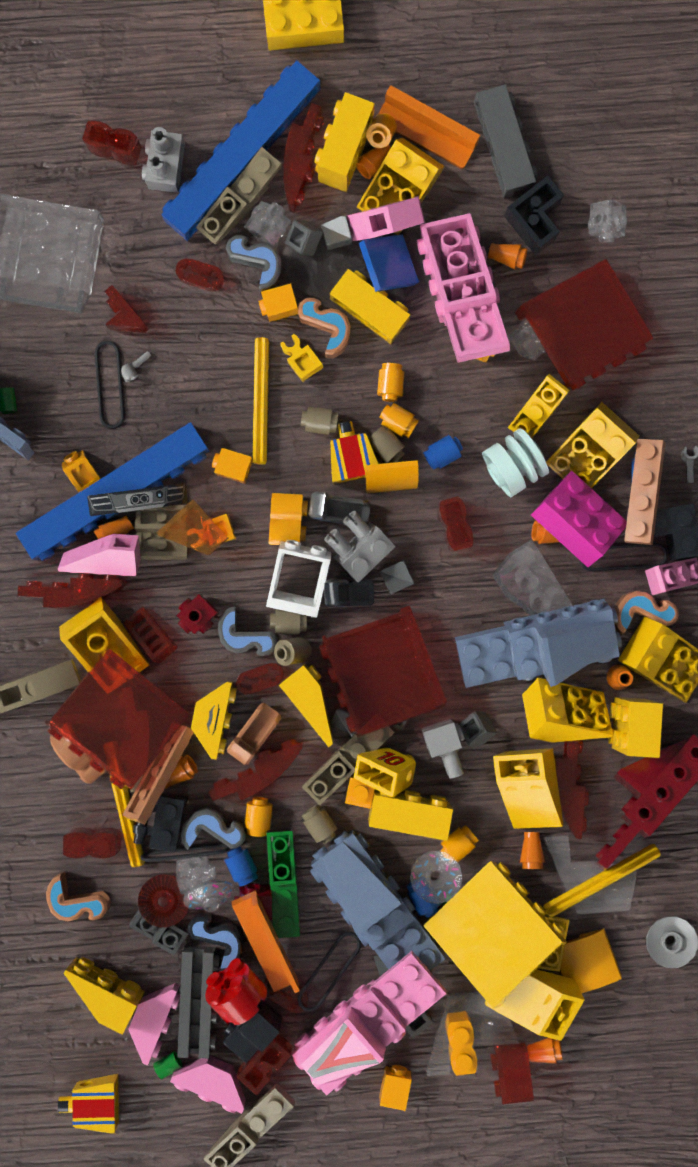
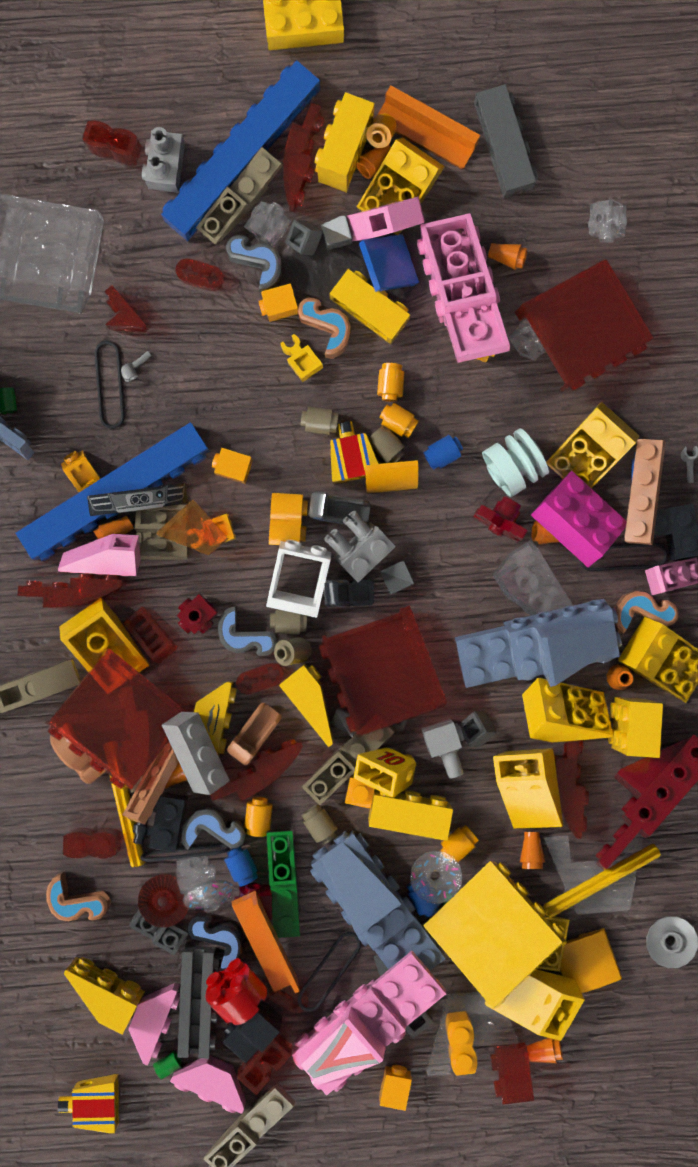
yellow axle [253,337,269,465] -> none
clear red brick [437,496,473,553] -> none
black brick [504,176,564,256] -> none
yellow slope [508,374,570,438] -> none
none -> light grey brick [162,712,229,795]
none -> dark red plant [472,496,528,542]

